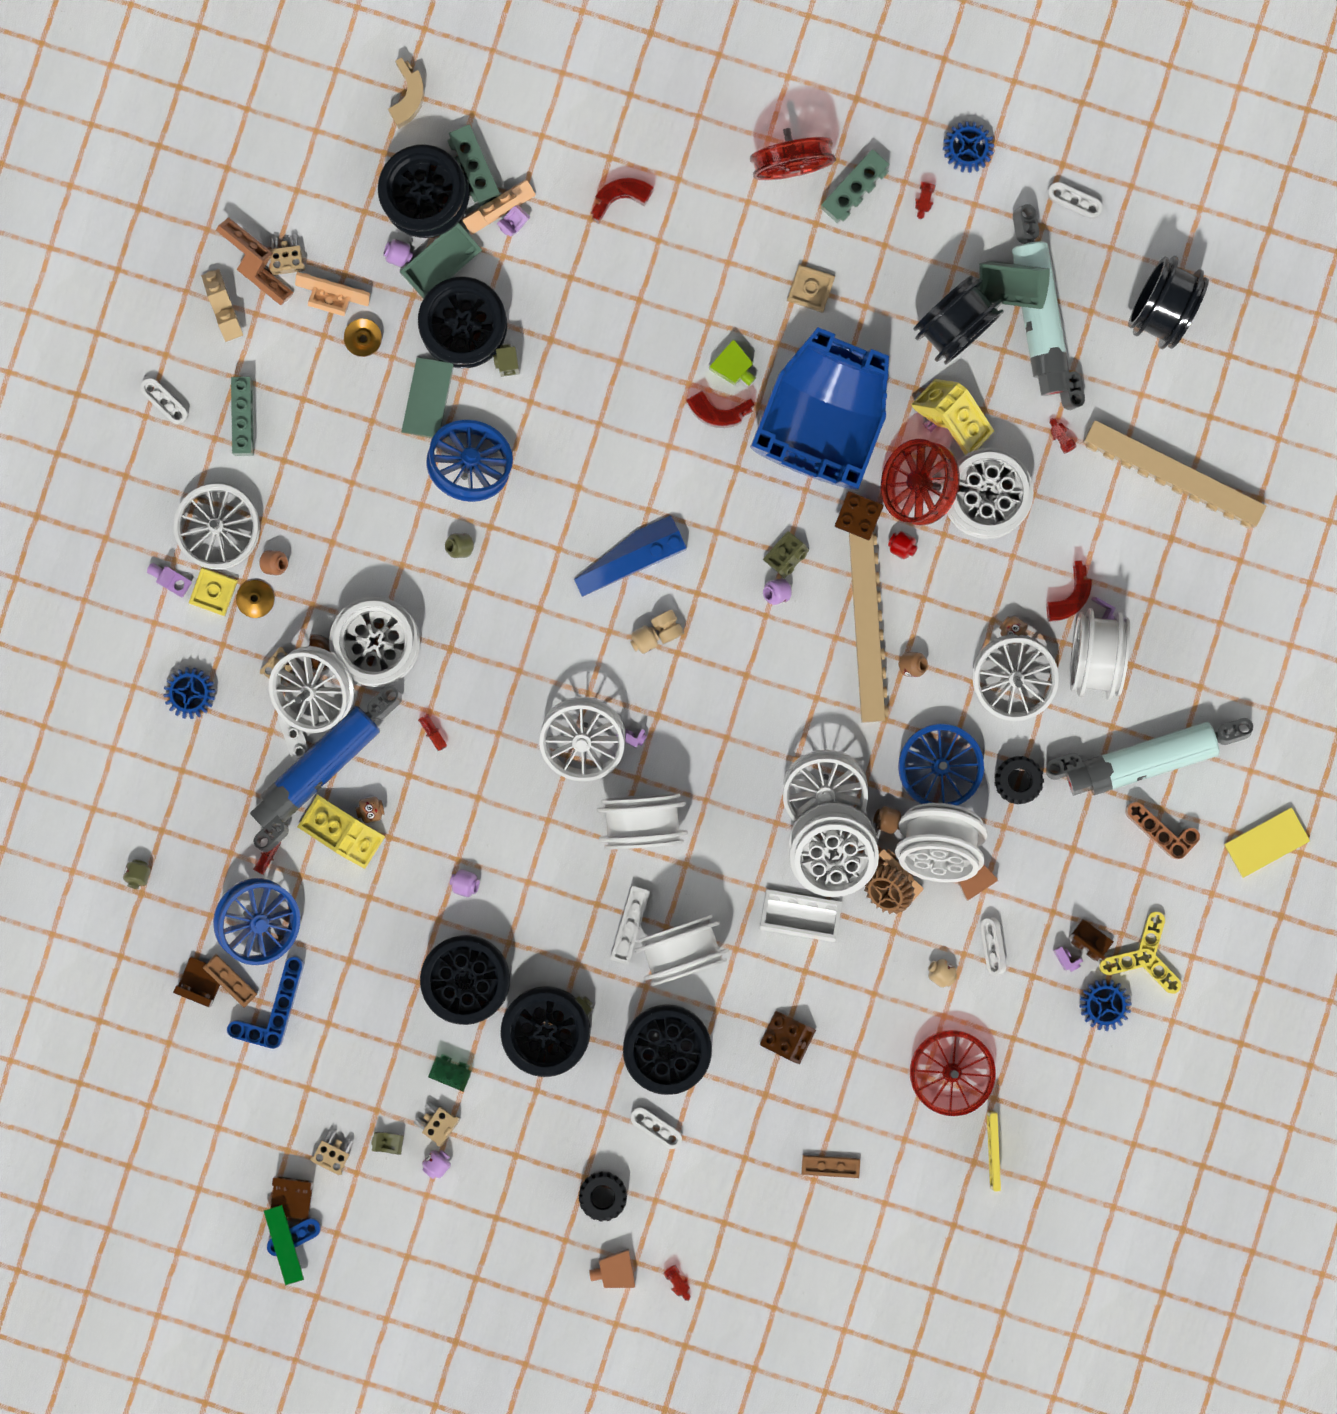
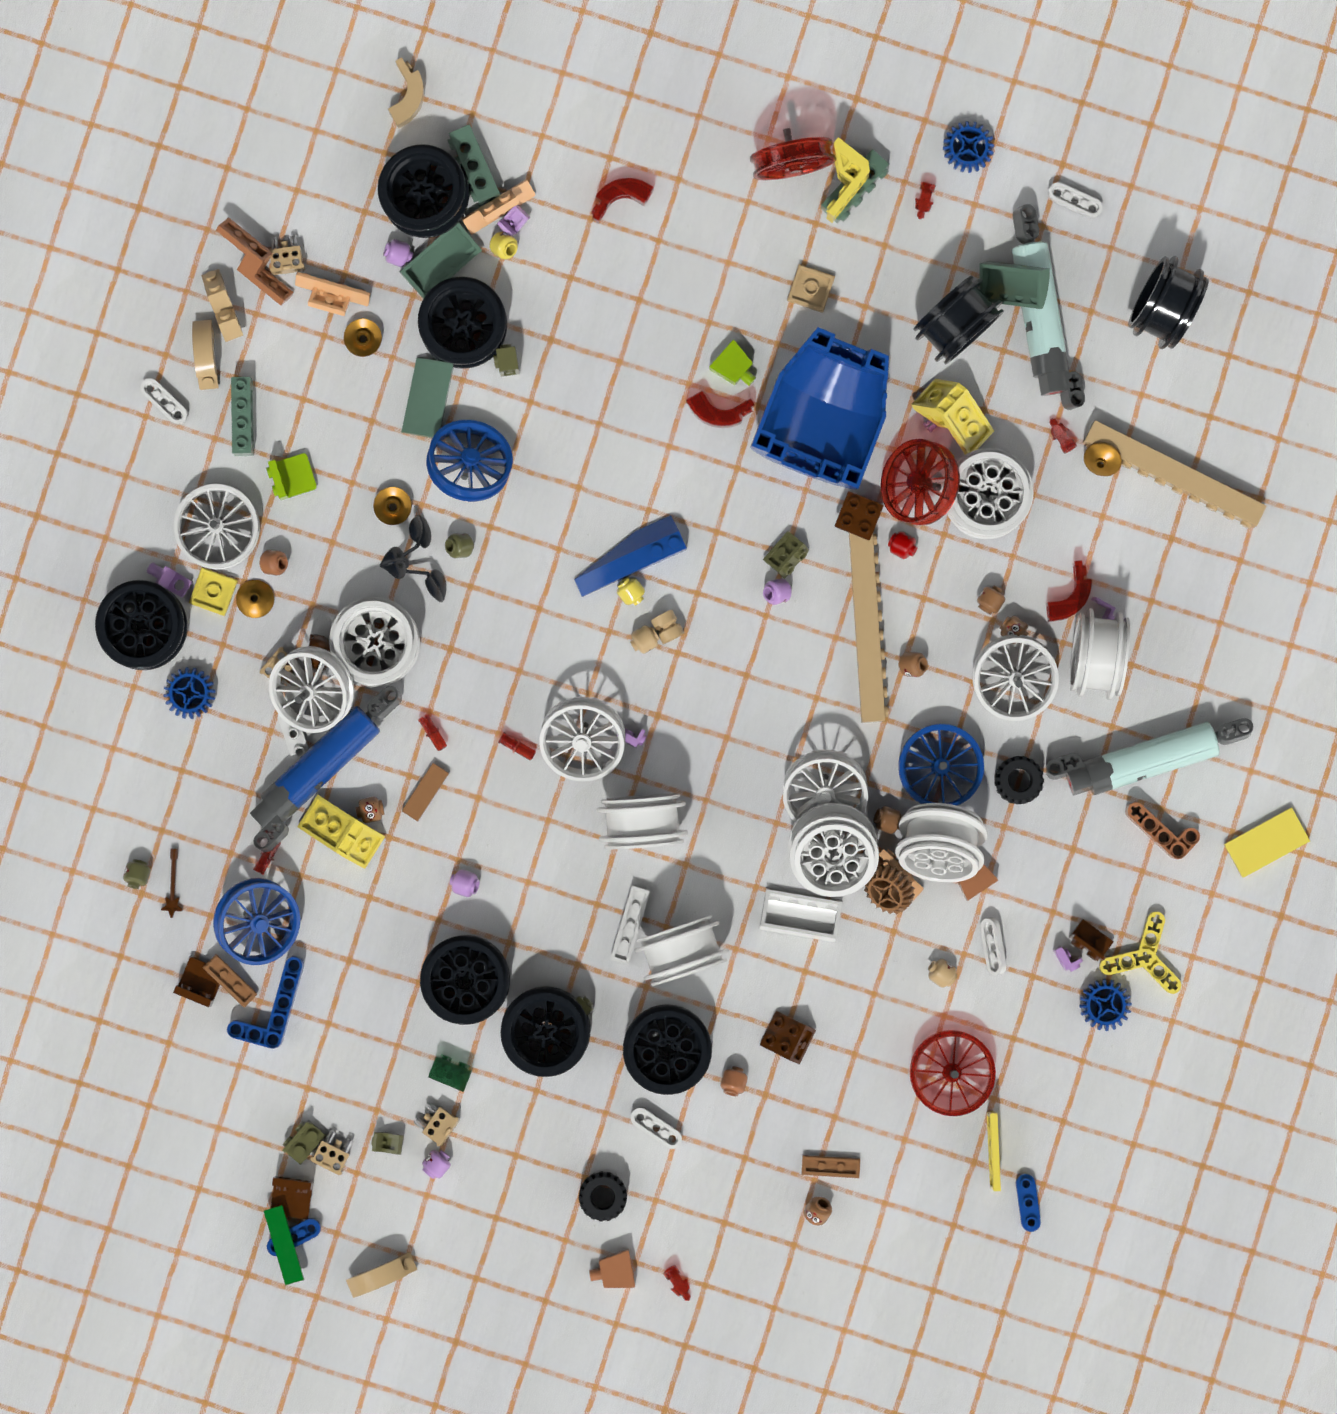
none -> black wheel [95,580,188,670]
none -> reddish brown piece [161,849,183,918]
none -> tan arch [192,320,219,390]
none -> lime bracket [266,453,317,500]
none -> olive bracket [282,1120,326,1165]
none -> tan arch [346,1252,417,1298]
none -> pearl gold dish [373,487,412,525]
none -> black plant [380,515,446,603]
none -> medium nougat tile [402,763,449,822]
none -> light yellow head [489,232,518,260]
none -> clear red axle [498,732,536,760]
none -> light yellow head [617,576,645,605]
none -> nougat head [720,1066,748,1097]
none -> medium nougat head [804,1197,832,1226]
none -> light yellow bracket [826,137,870,223]
none -> medium nougat head [977,585,1005,615]
none -> blue plate [1015,1174,1041,1232]
none -> pearl gold dish [1084,443,1122,476]

